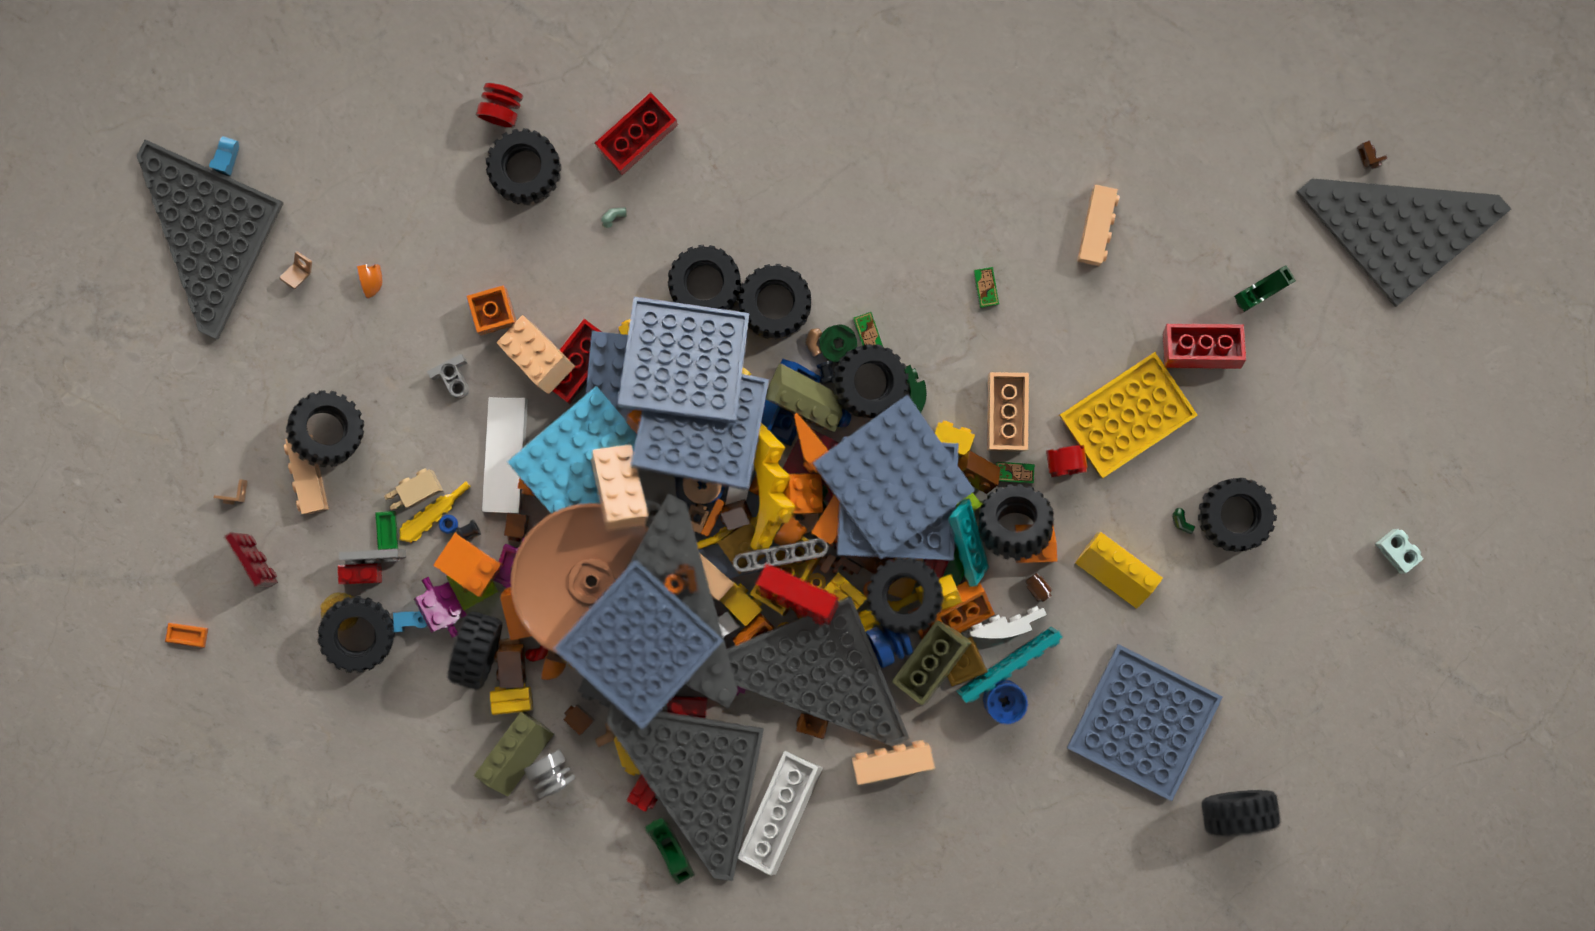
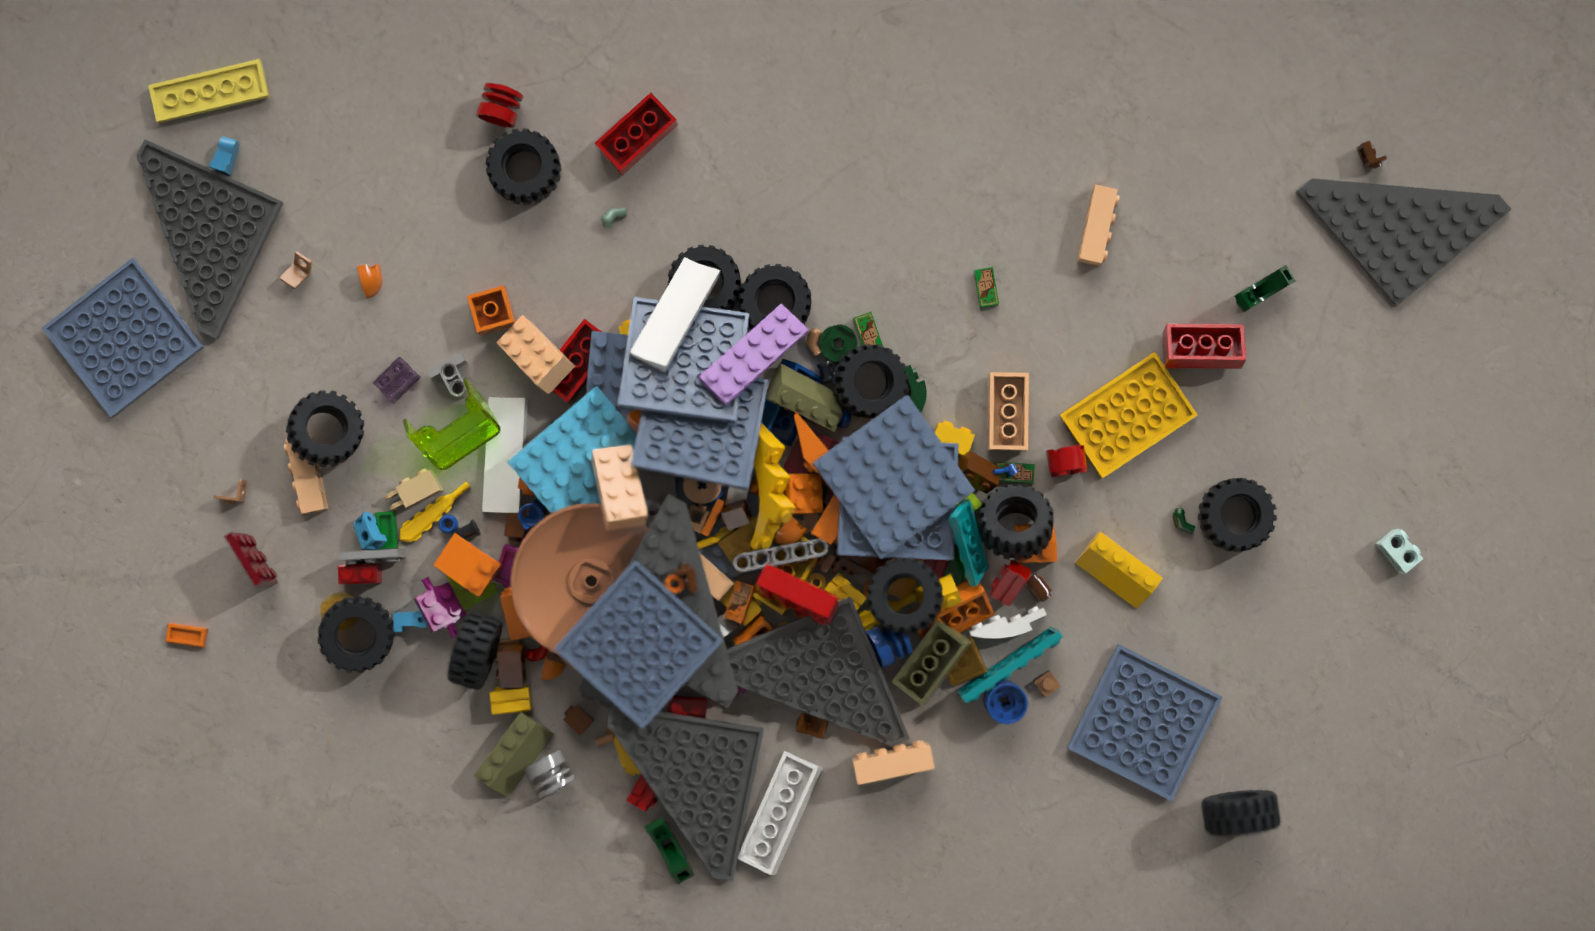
none -> sand blue plate [42,258,204,418]
none -> light yellow plate [148,59,269,123]
none -> dark azure leg [353,512,387,550]
none -> clear purple bracket [373,357,421,404]
none -> clear neon green windscreen [402,378,501,470]
none -> blue piece [518,498,547,529]
none -> white arch [630,258,720,373]
none -> plate [698,304,809,406]
none -> tile [724,581,756,624]
none -> red brick [990,560,1031,606]
none -> blue hand [993,463,1019,477]
none -> medium nougat plate [1033,670,1061,698]

